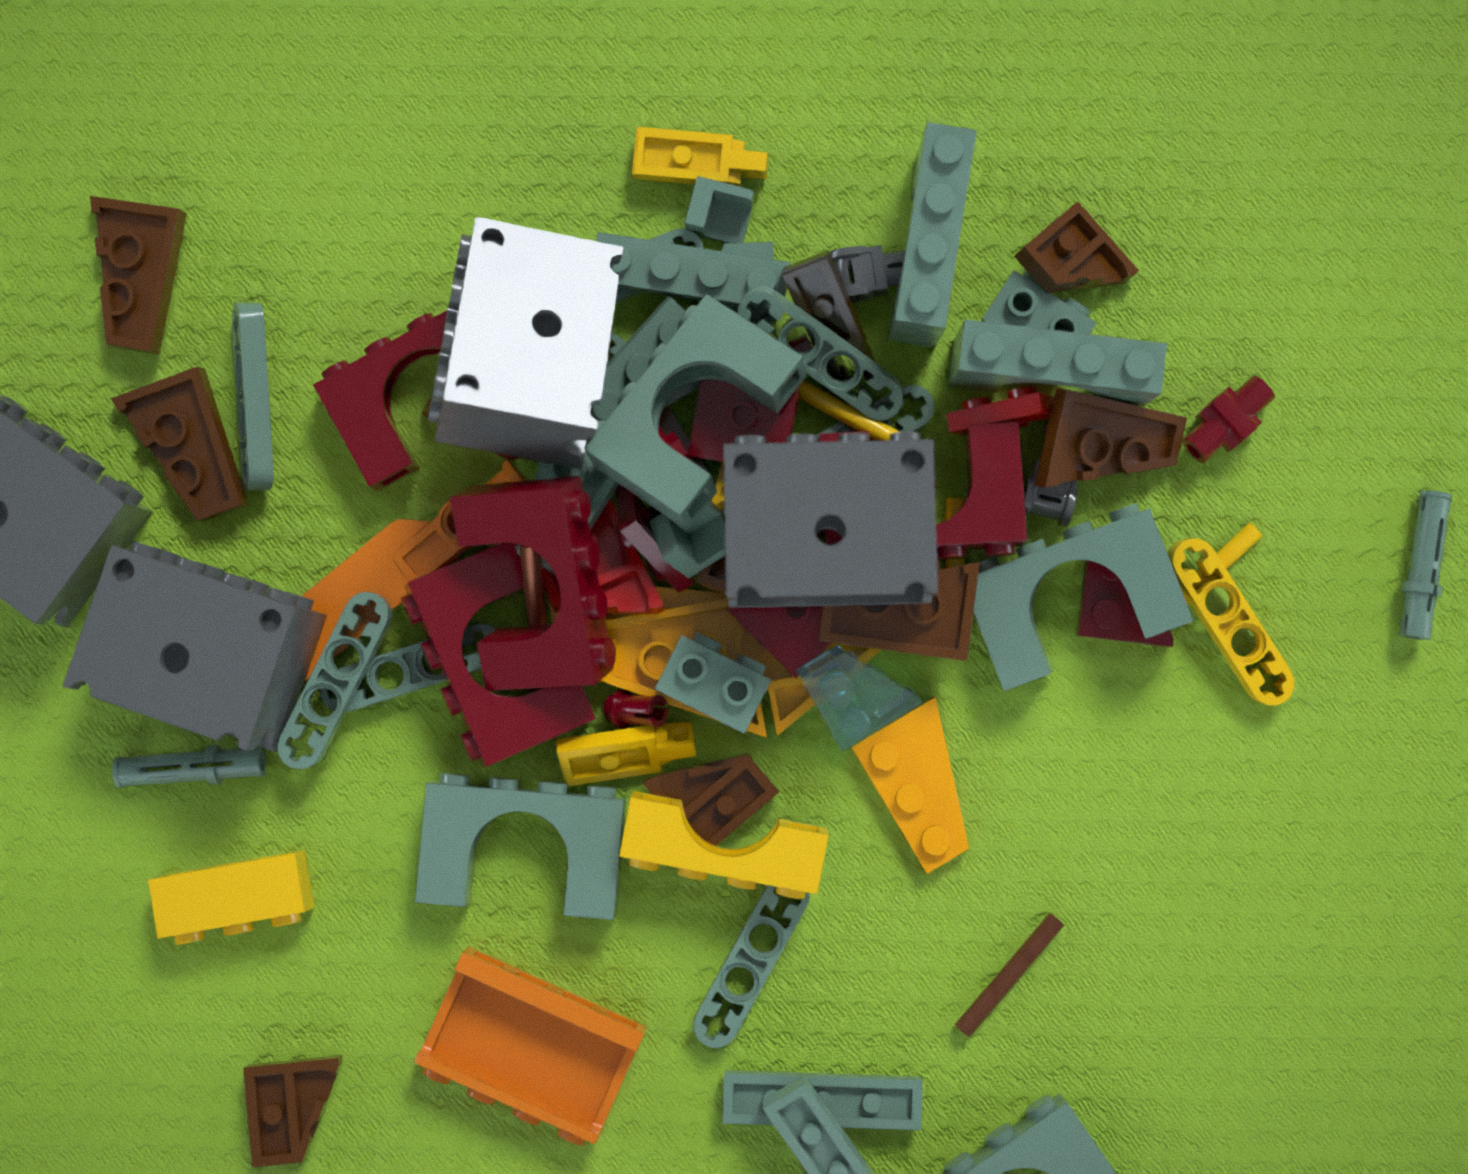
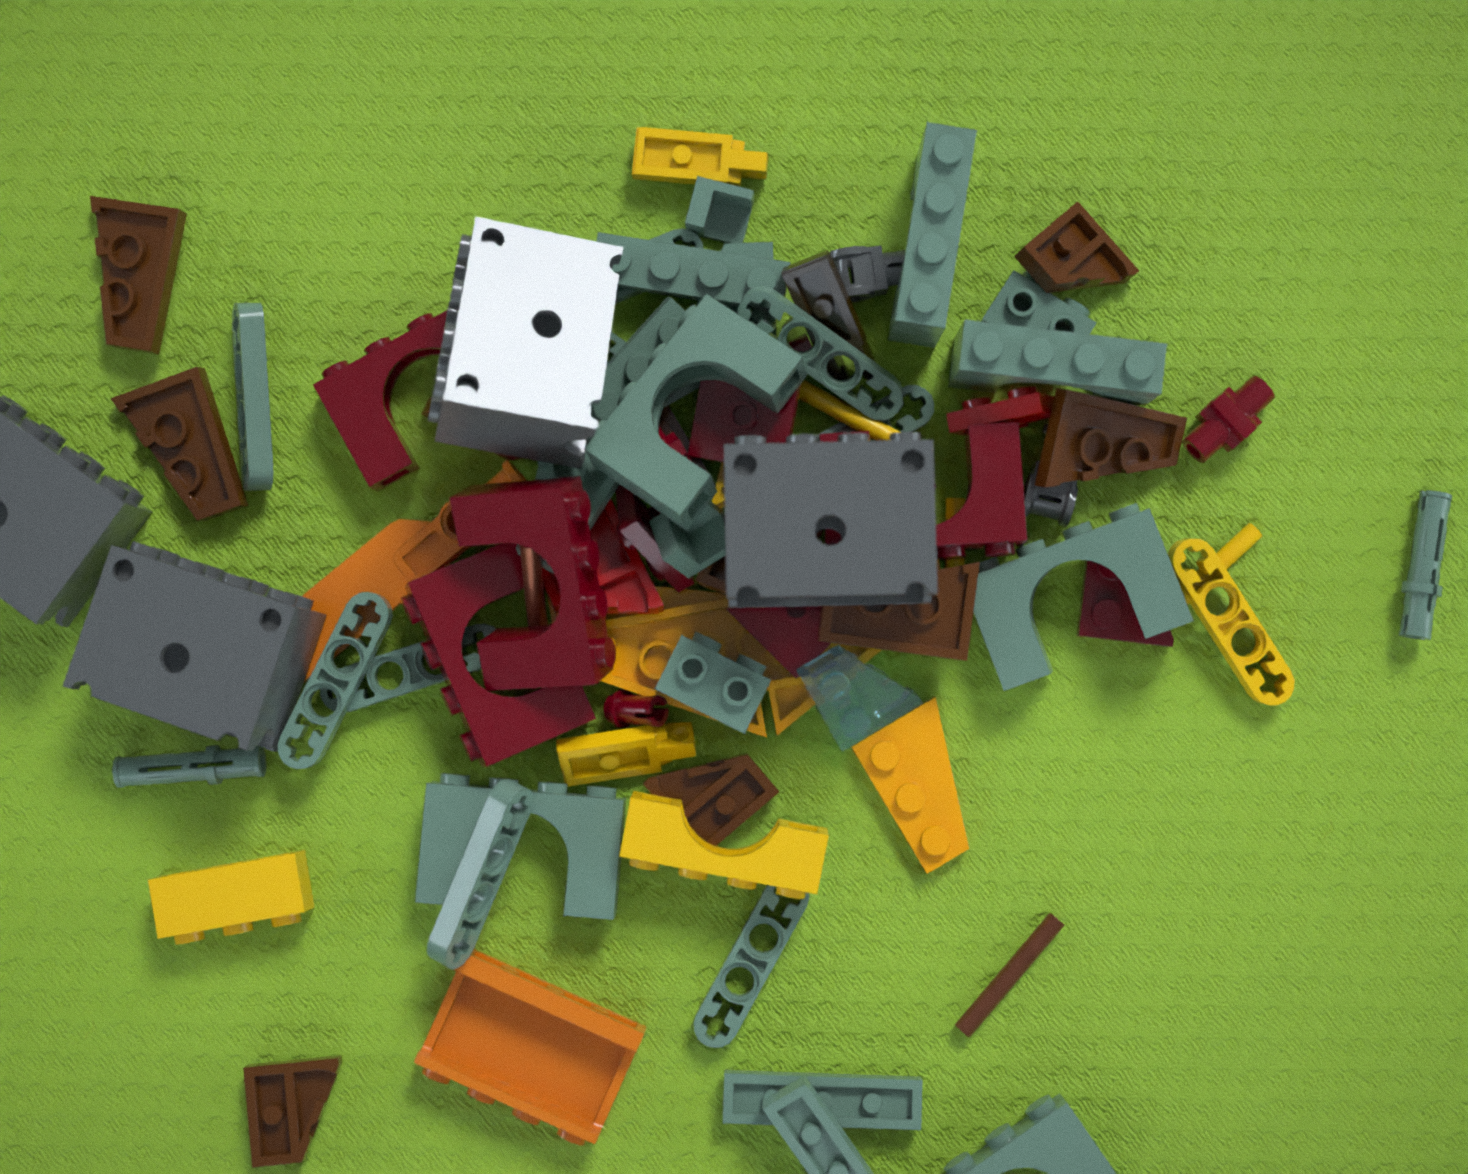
none -> sand green beam [427,779,534,970]

